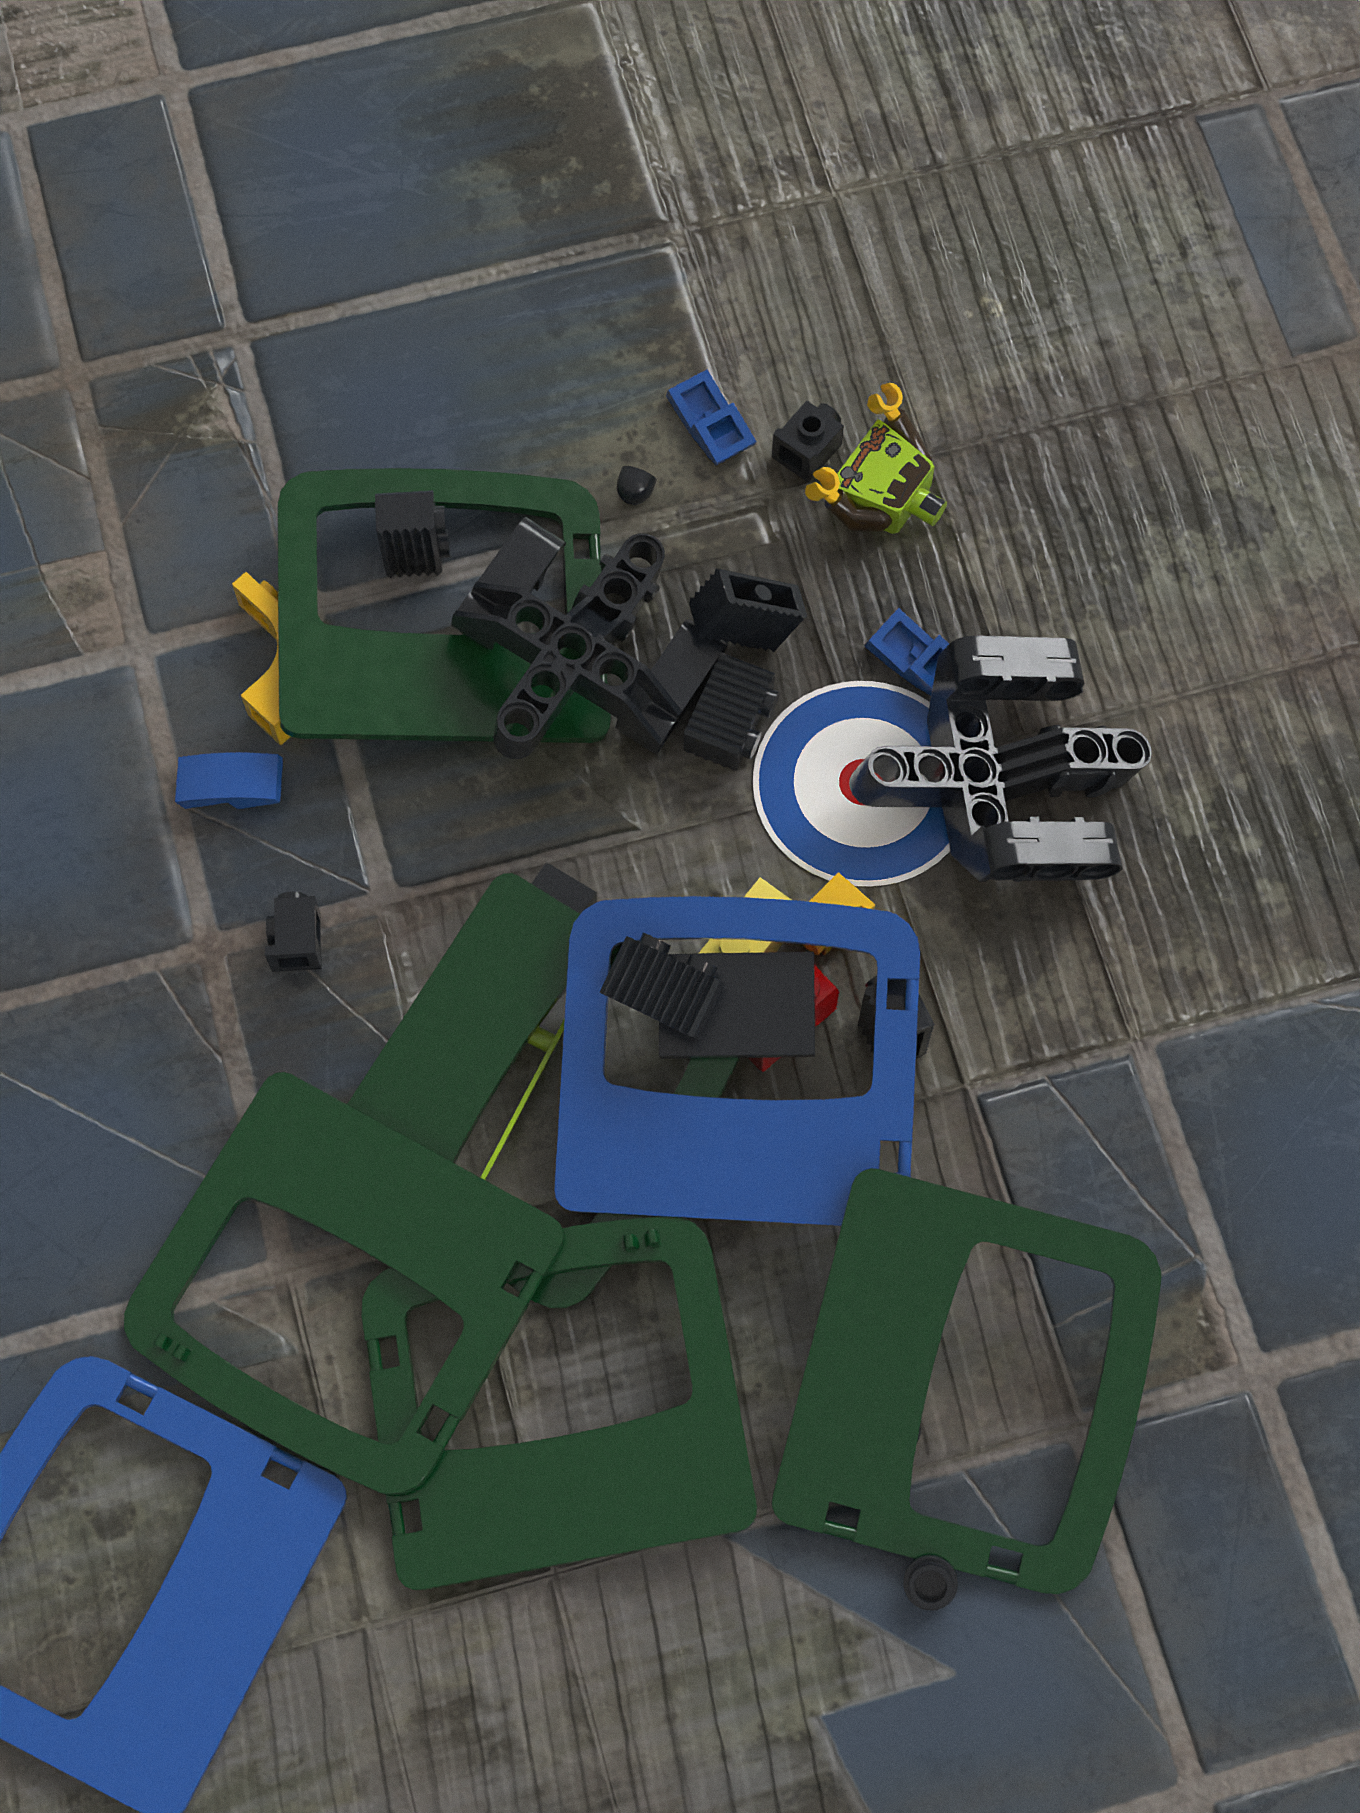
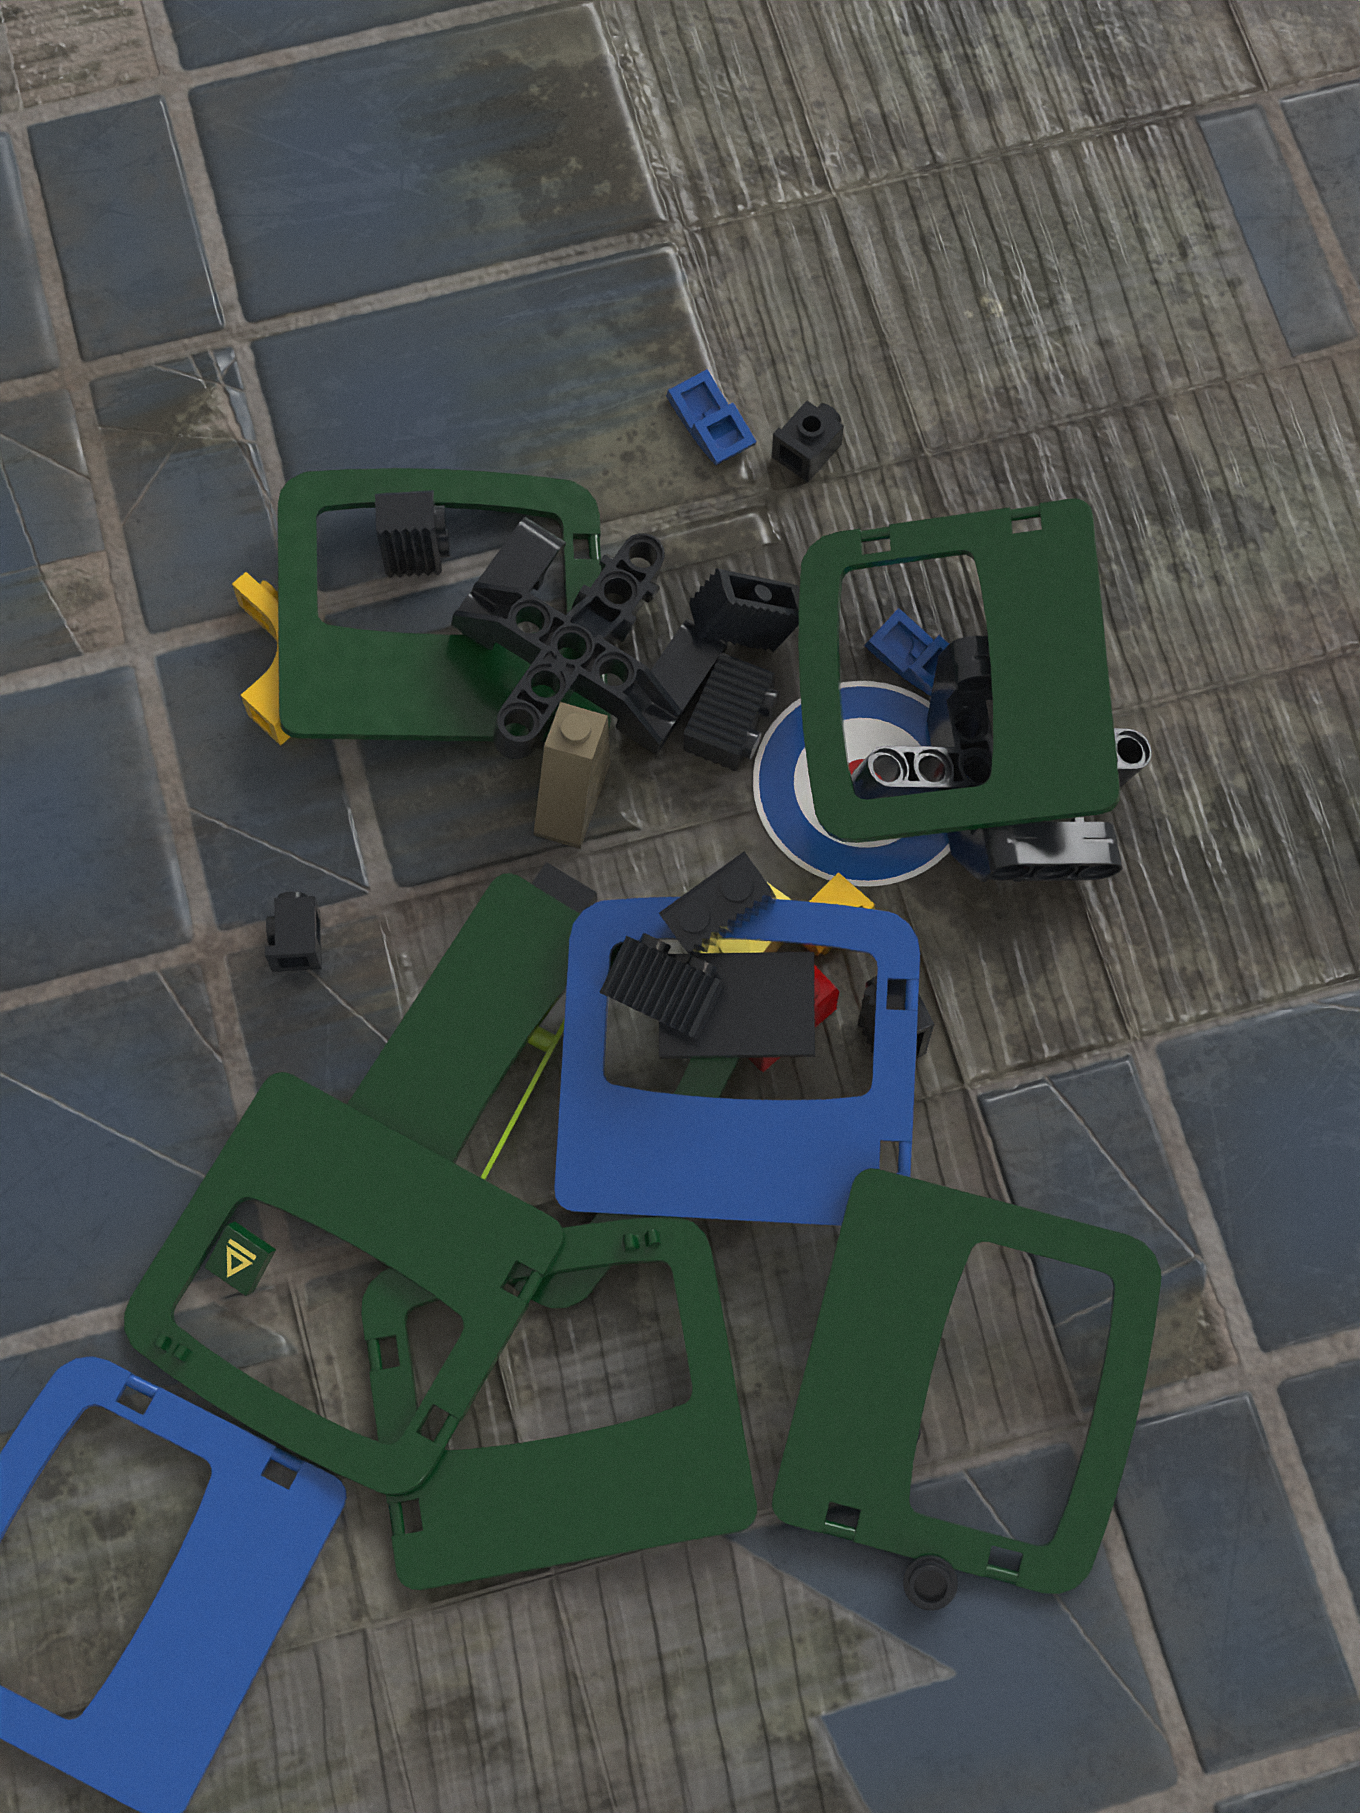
blue slope [175,752,283,809] -> none
black hinge [617,466,657,505] -> none
torso [805,383,947,534] -> none
none -> dark green tile [204,1221,277,1296]
none -> dark tan slope [534,702,611,849]
none -> black brick [659,851,776,958]
none -> dark green door [798,499,1120,843]

